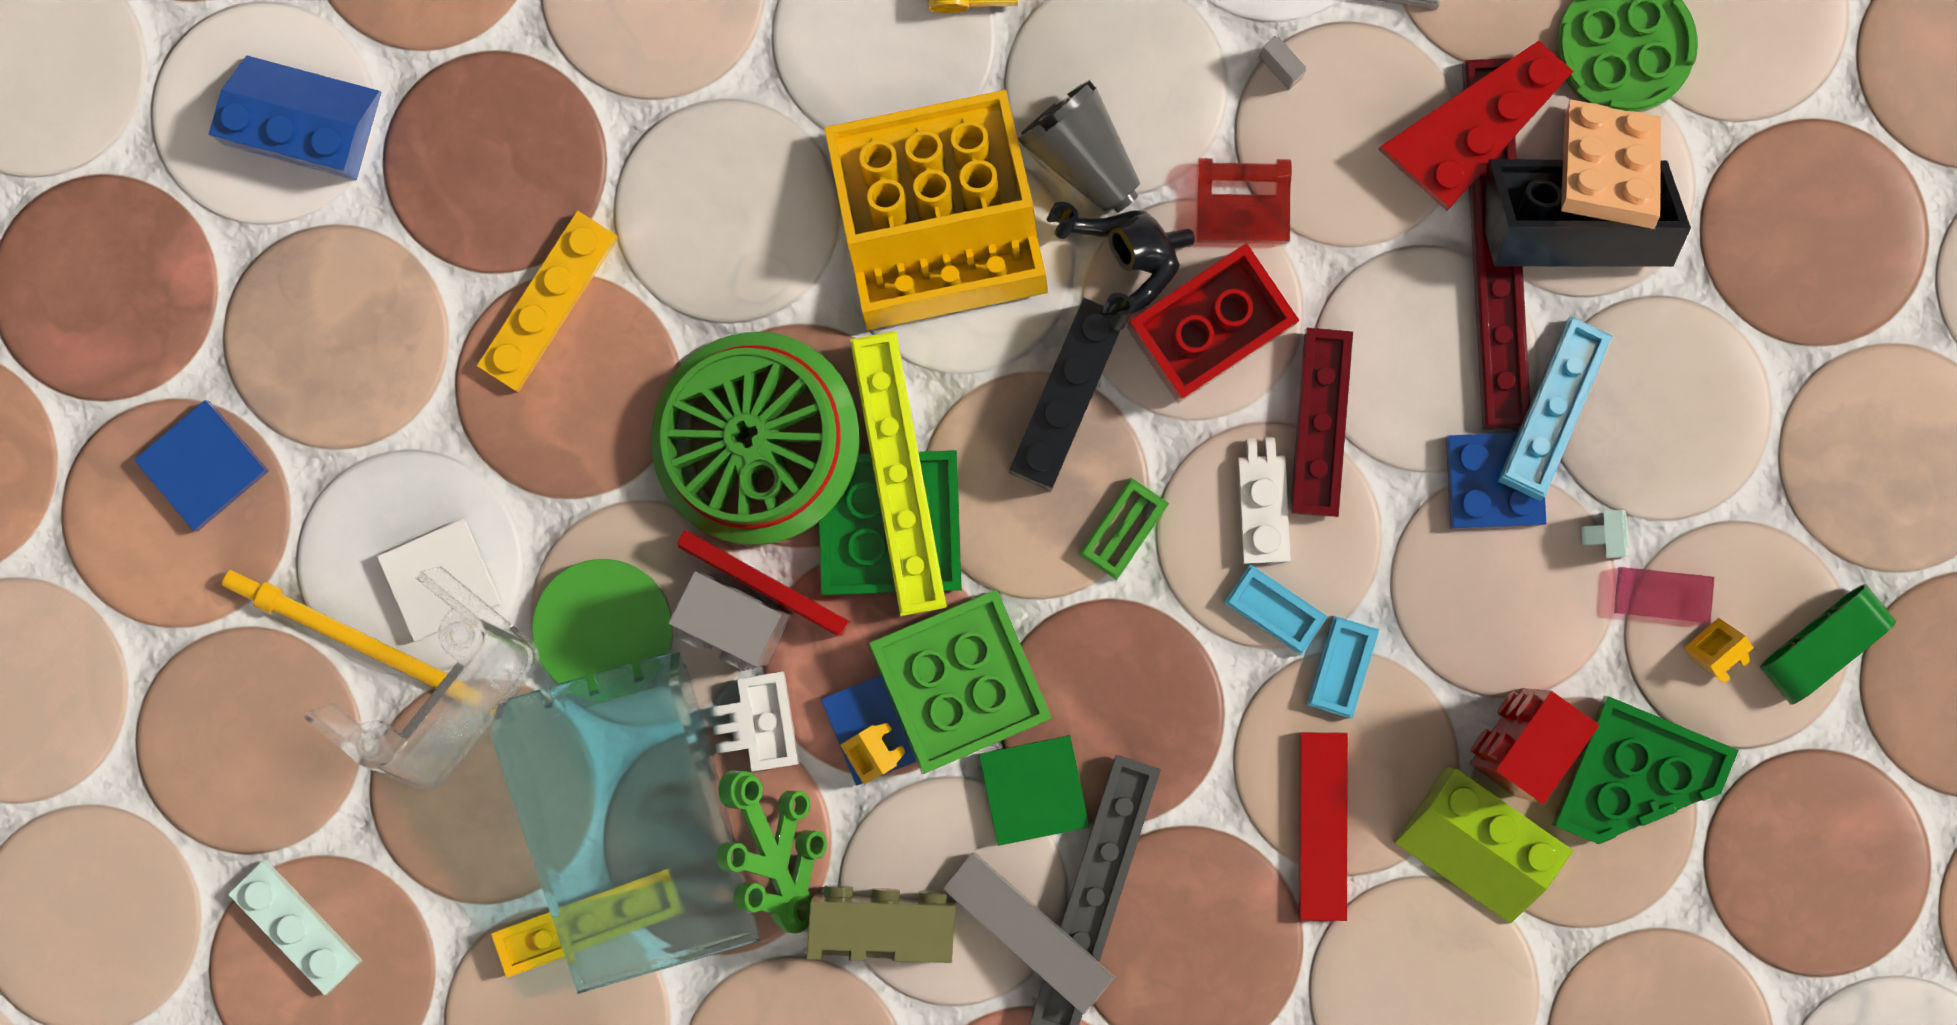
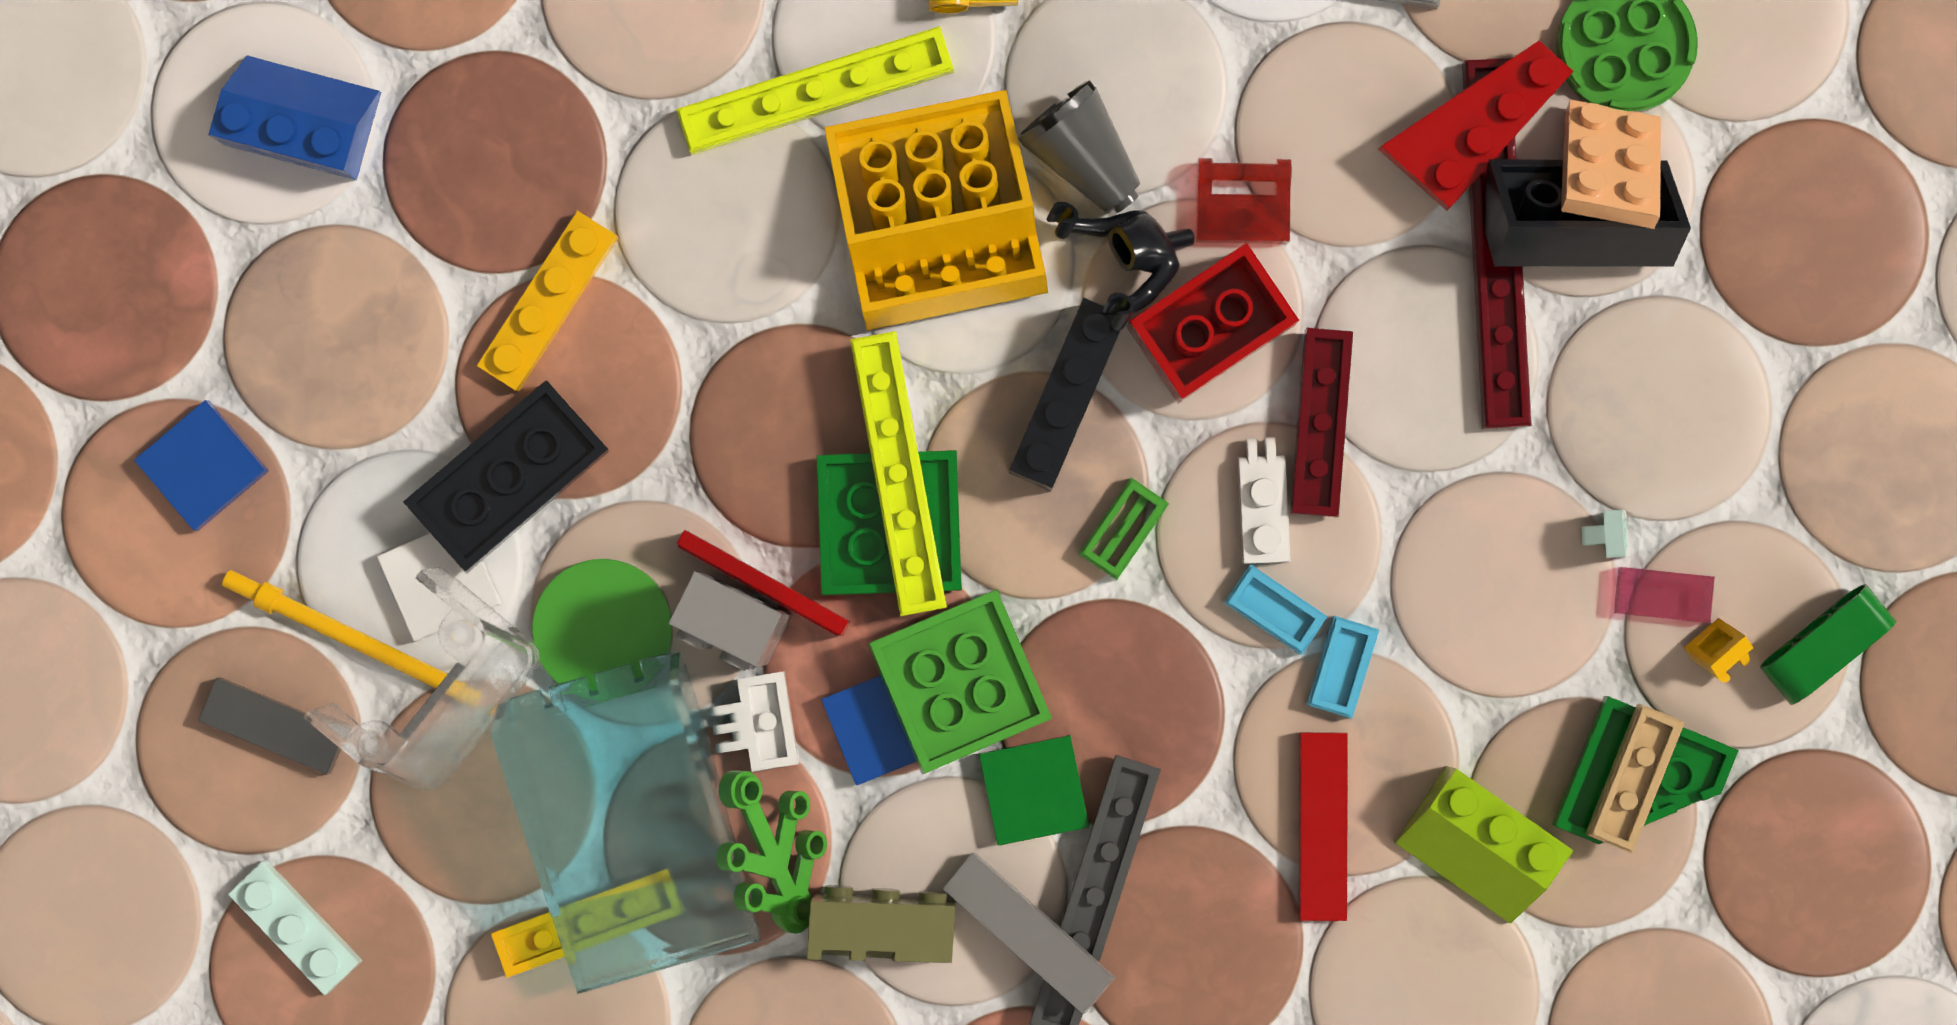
bright green piece [651,332,860,545] -> none
yellow tile [840,723,905,785] -> none
light grey tile [1258,36,1306,90] -> none
blue plate [1446,432,1547,529] -> none
red brick [1469,688,1599,805] -> none
medium azure tile [1498,316,1612,501] -> none
none -> dark grey tile [198,677,349,774]
none -> black plate [403,380,609,574]
none -> neon yellow tile [676,26,954,156]
none -> tan tile [1585,704,1685,854]

